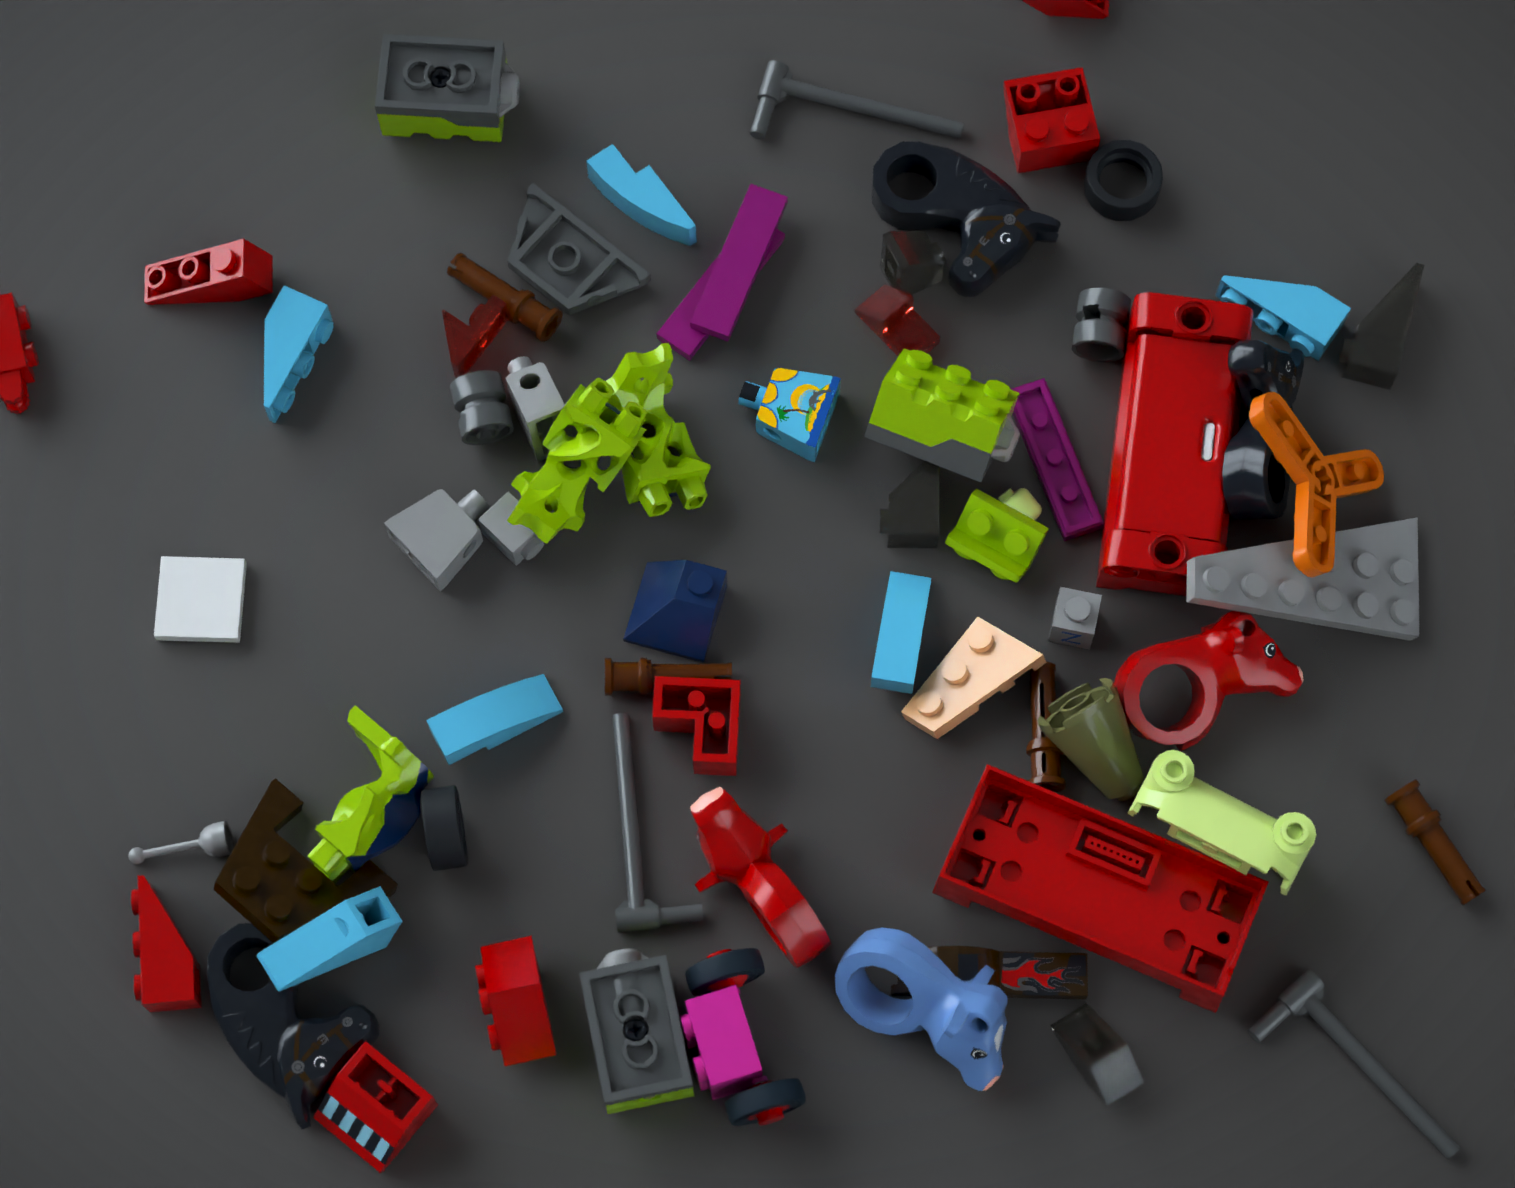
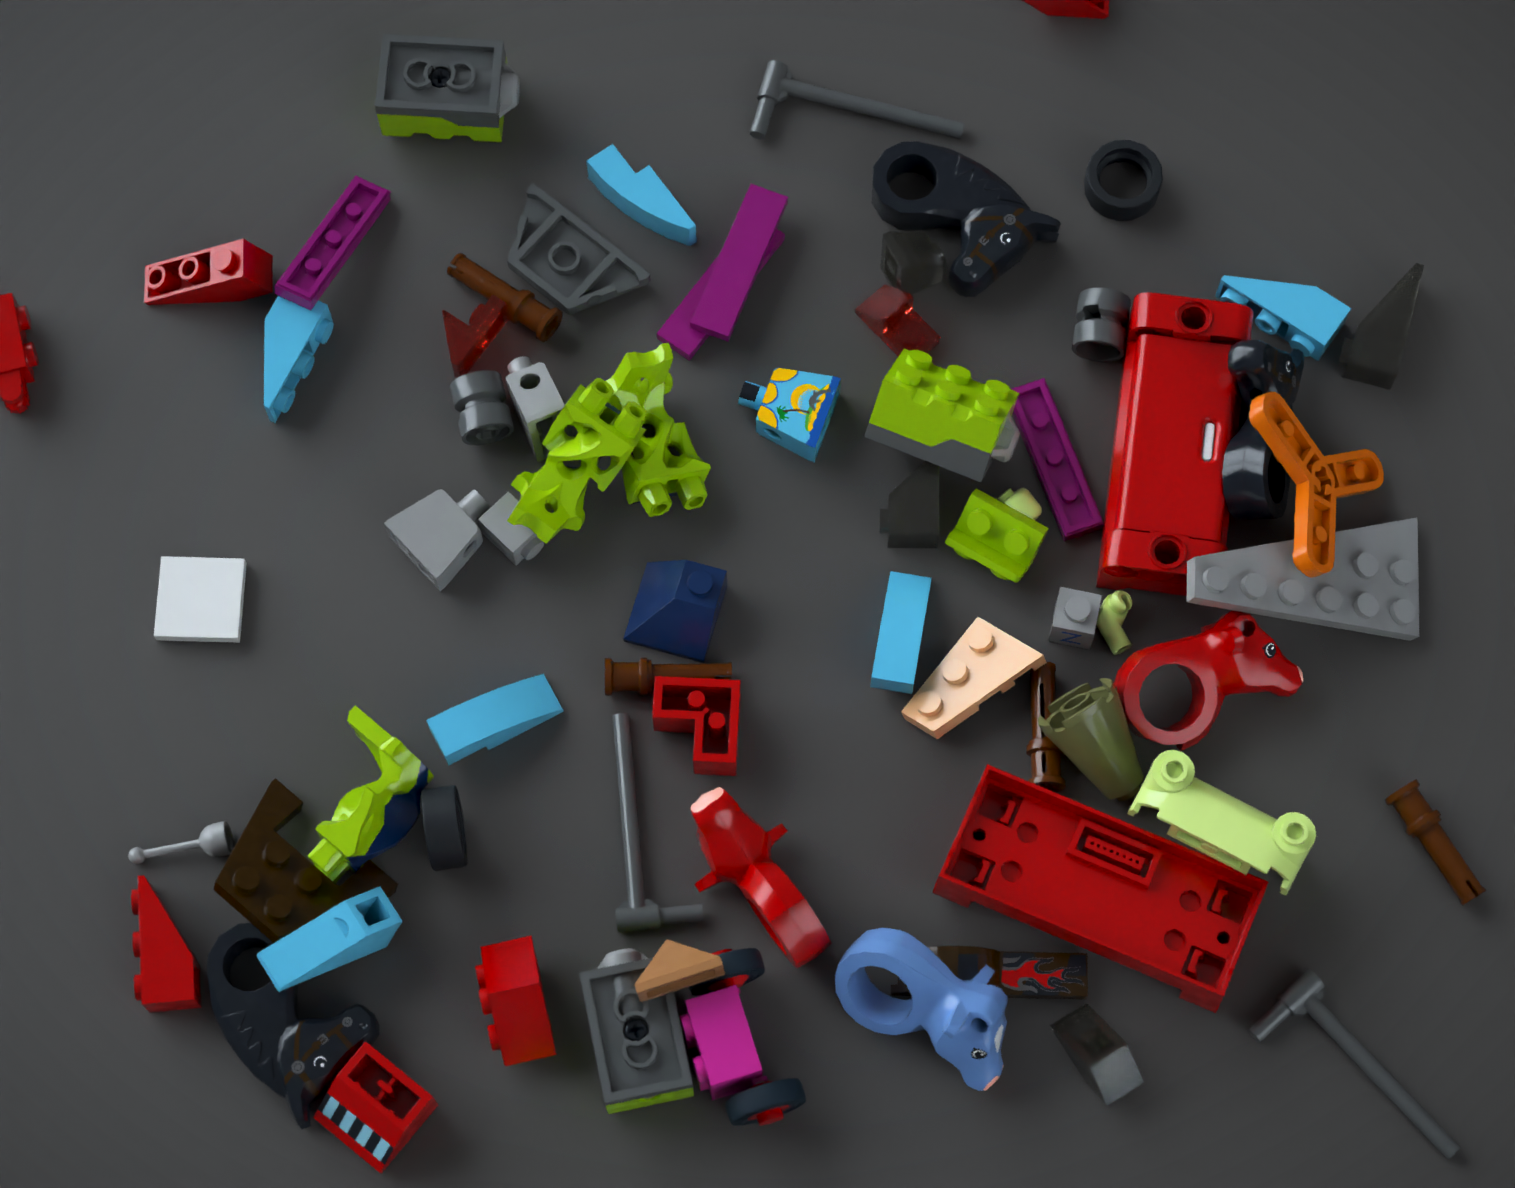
red slope [1003,67,1100,173] -> none
none -> magenta tile [275,175,391,310]
none -> medium nougat slope [634,939,725,1002]
none -> yellowish green arm [1096,590,1132,655]

